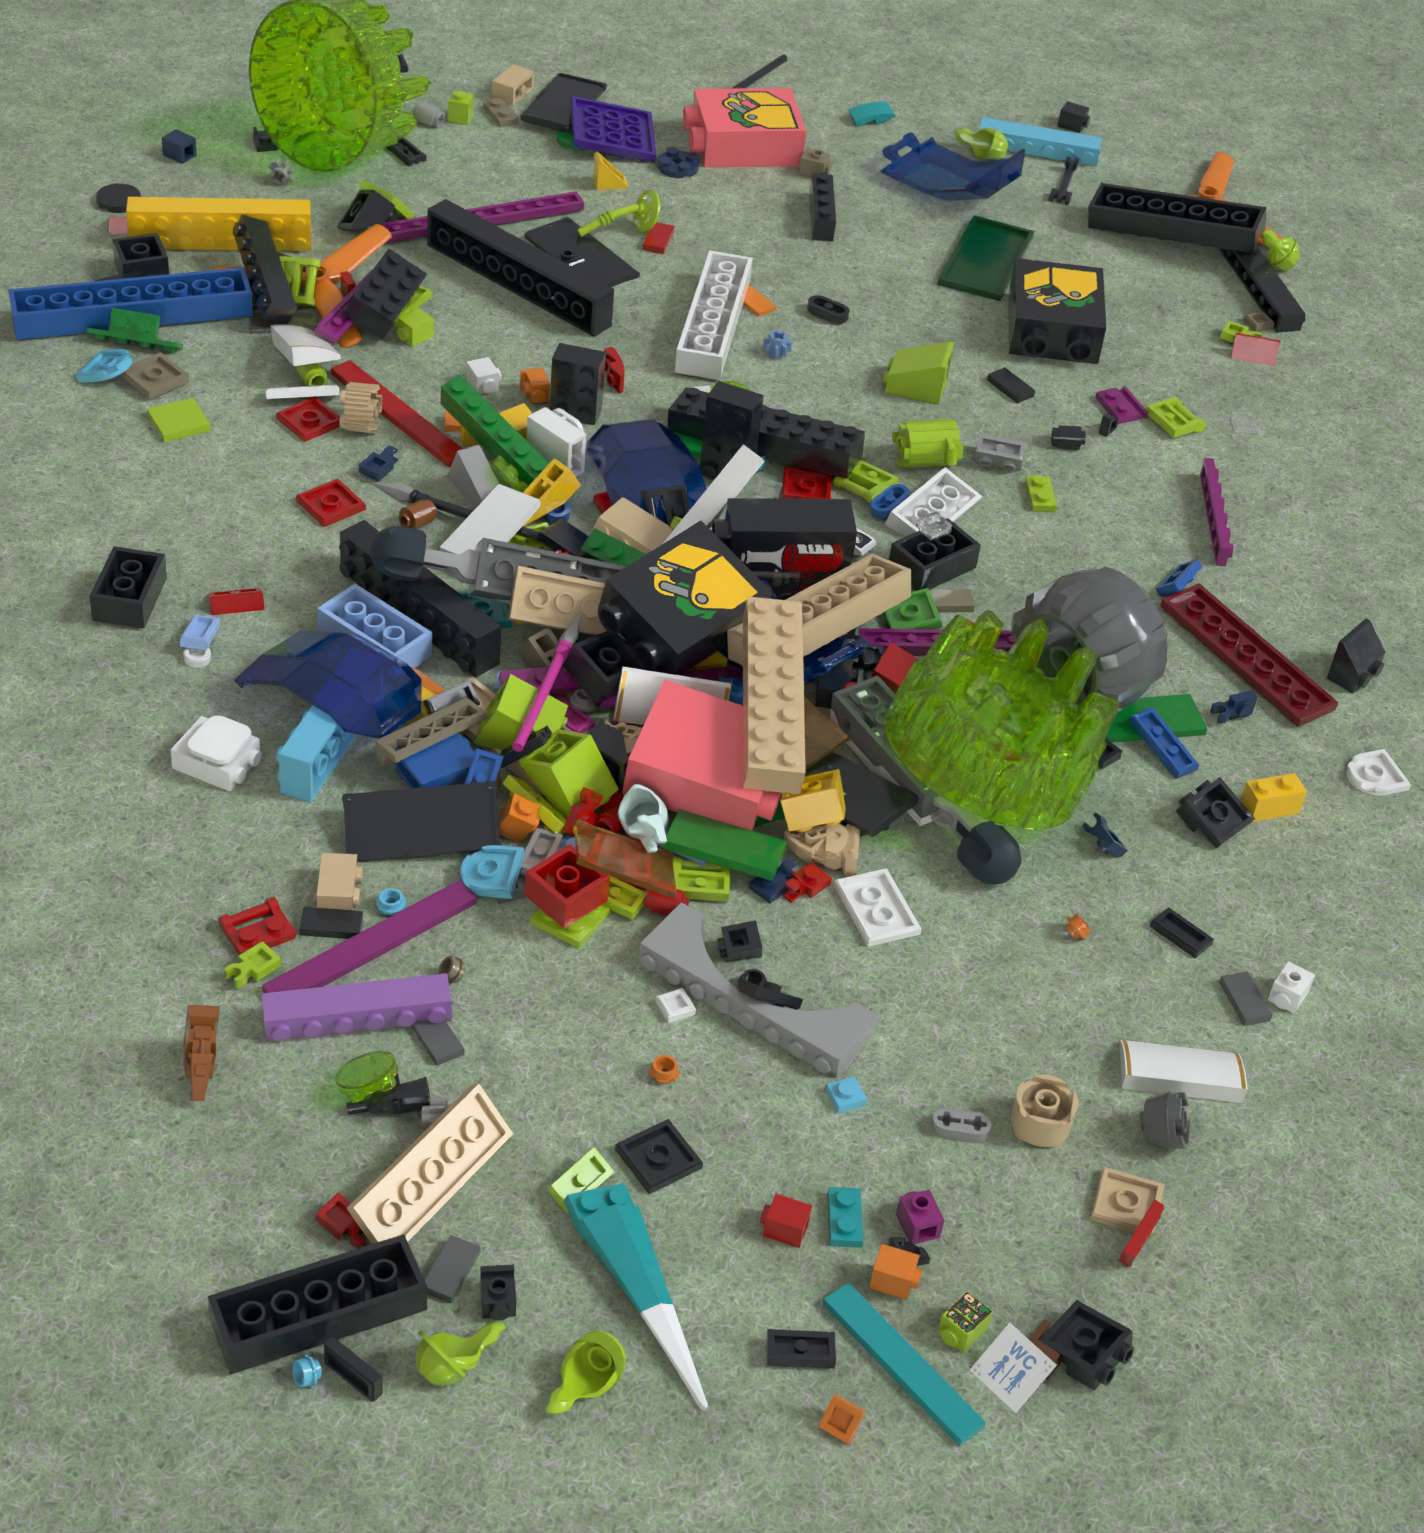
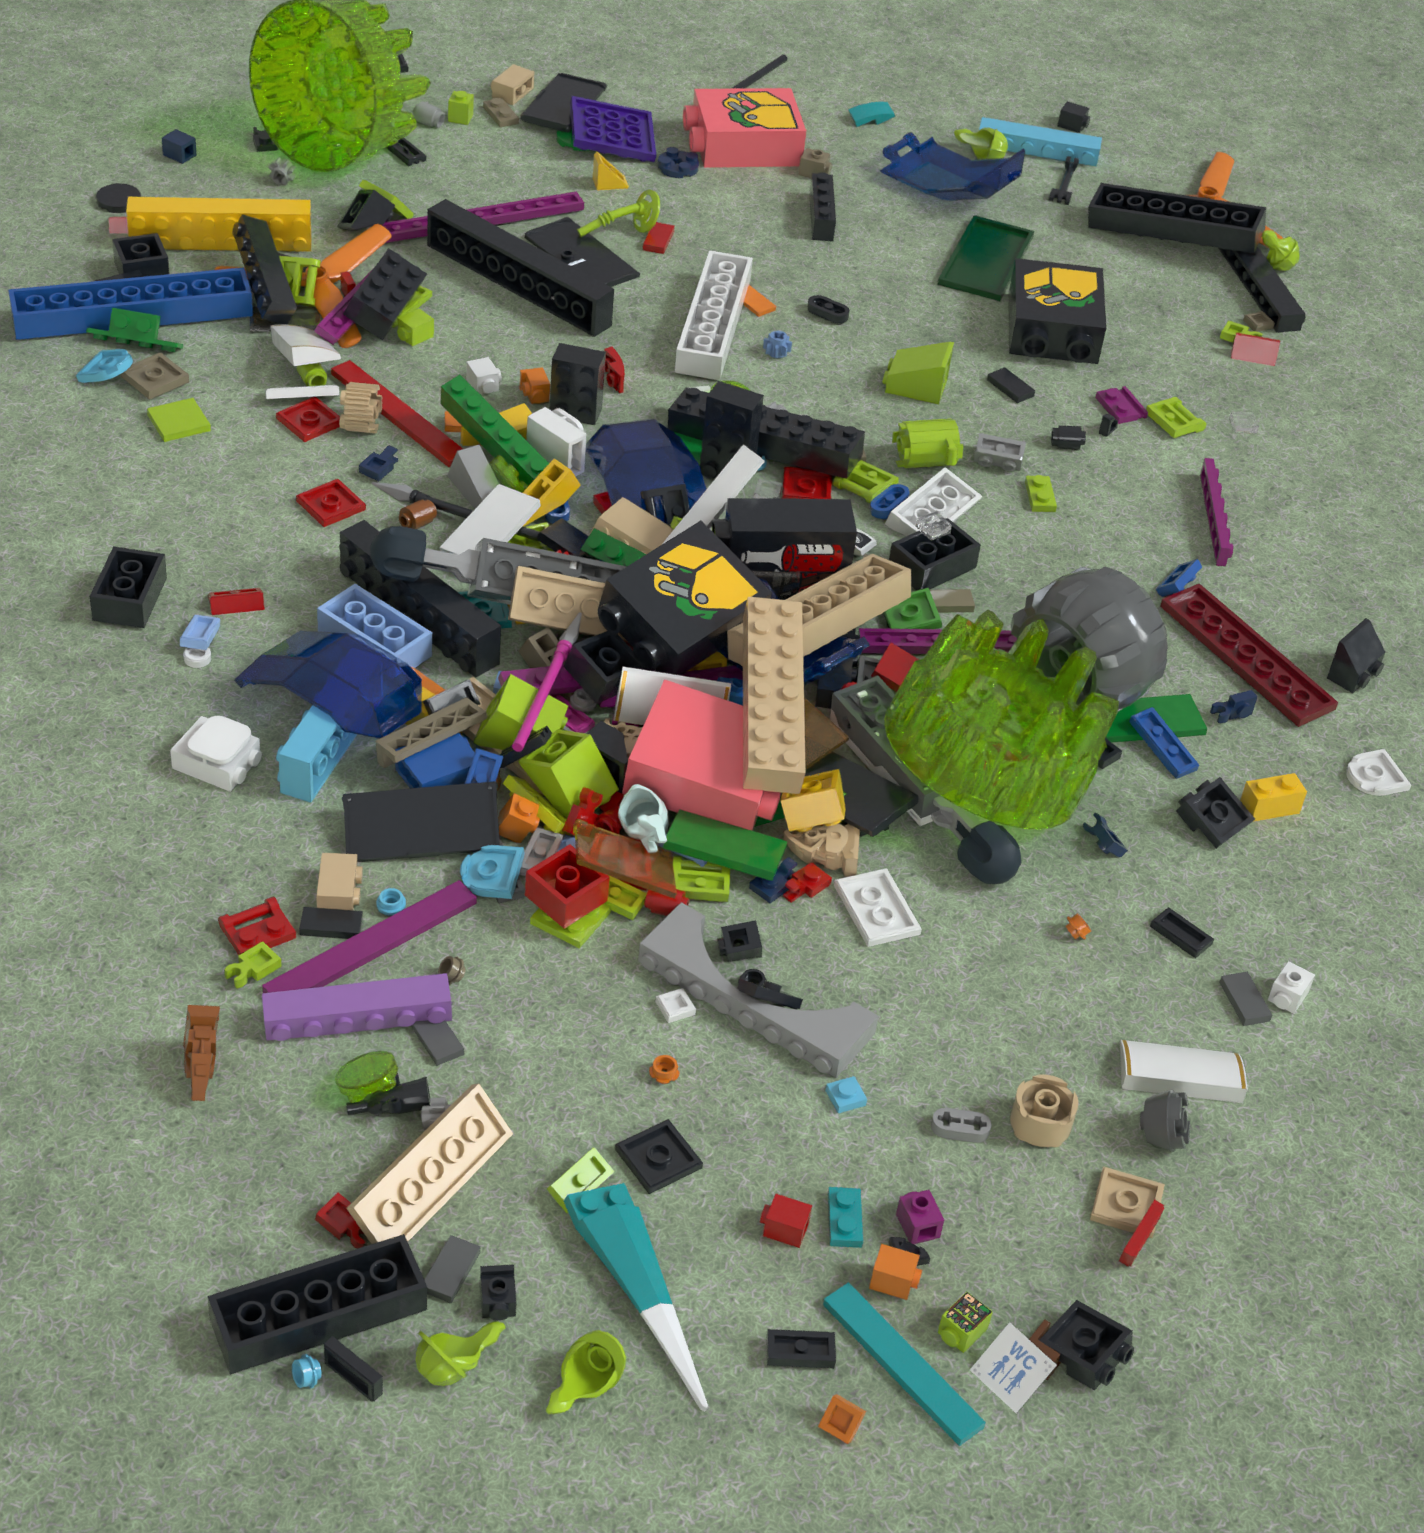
black tile [856,643,884,669] -> none

